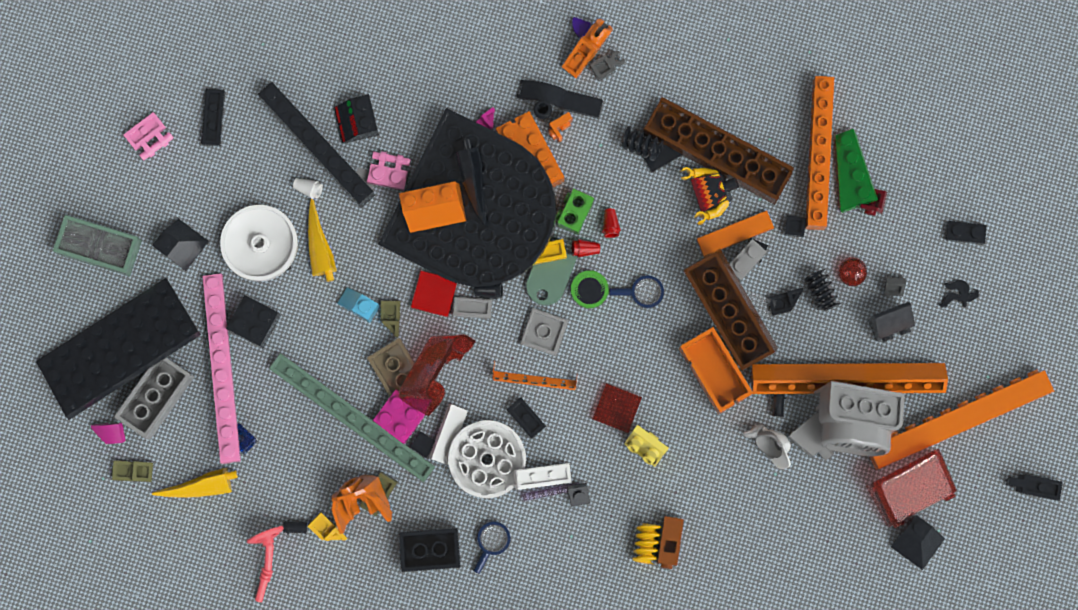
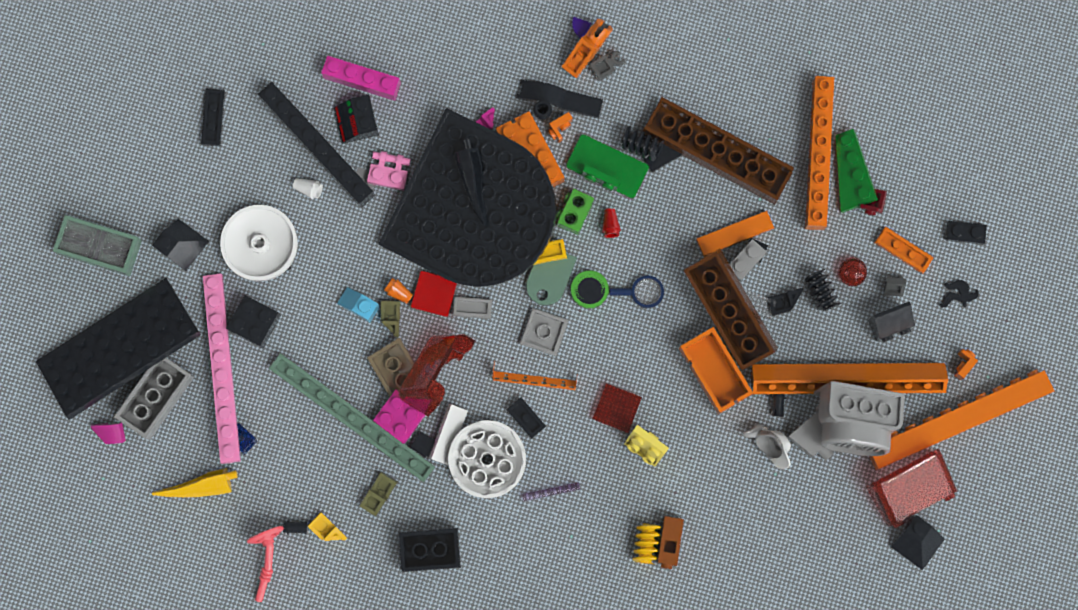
olive slope [112,461,153,482] -> none
bright pink plate [124,112,174,161] -> none
yellow piece [308,199,337,282] -> none
orange piece [331,475,392,534] -> none
orange slope [399,182,466,233] -> none
piece [473,522,511,574] -> none
black cone [474,284,503,300] -> none
white tile [513,463,572,490] -> none
black plate [568,483,590,507] -> none
red cone [572,239,600,258] -> none
torso [681,167,739,225] -> none
black plate [784,215,806,238] -> none
black hinge [1006,474,1063,501] -> none
none -> dark pink brick [322,56,401,101]
none -> orange cone [384,278,413,304]
none -> green bracket [567,135,649,199]
none -> orange tile [875,226,934,274]
none -> orange bracket [954,349,978,380]

